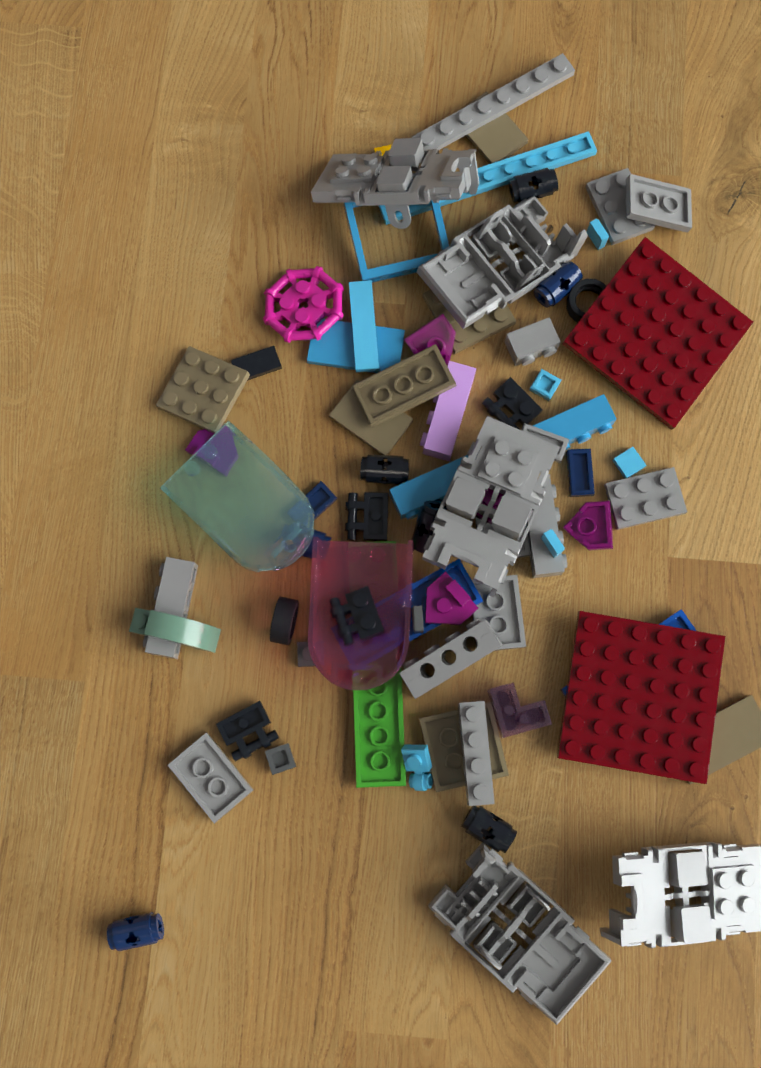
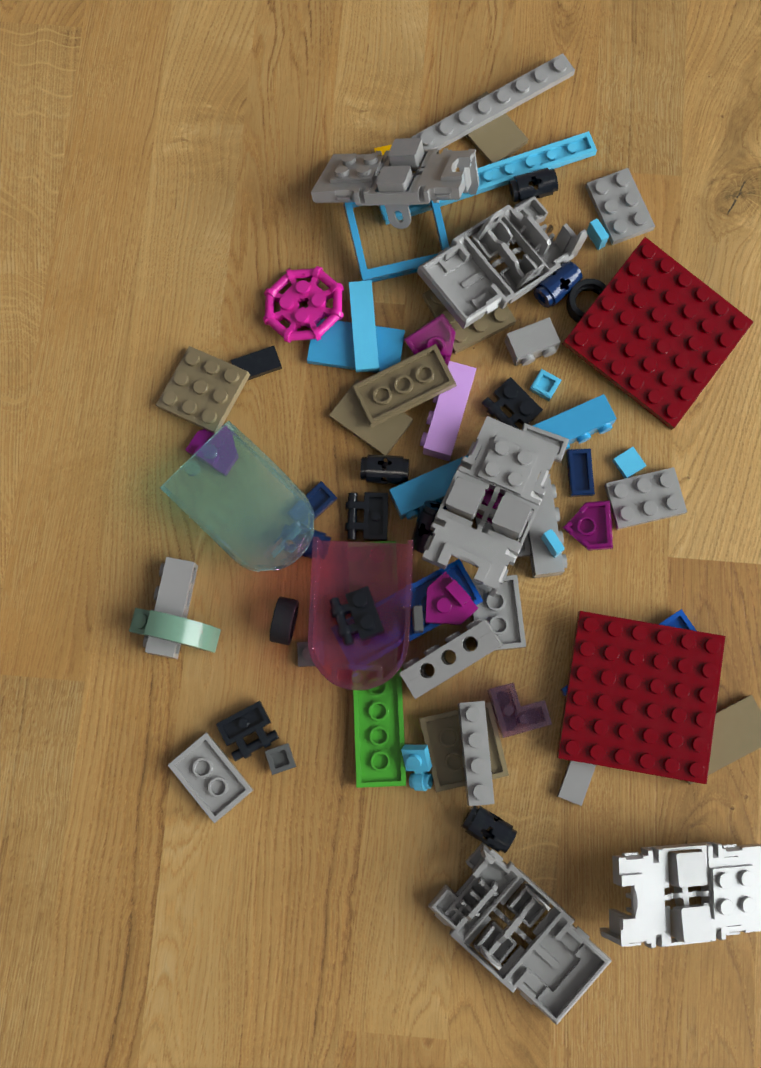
dark blue piece [107,912,164,951] -> none
light grey plate [626,174,692,233] -> none
none -> light grey tile [557,760,596,806]

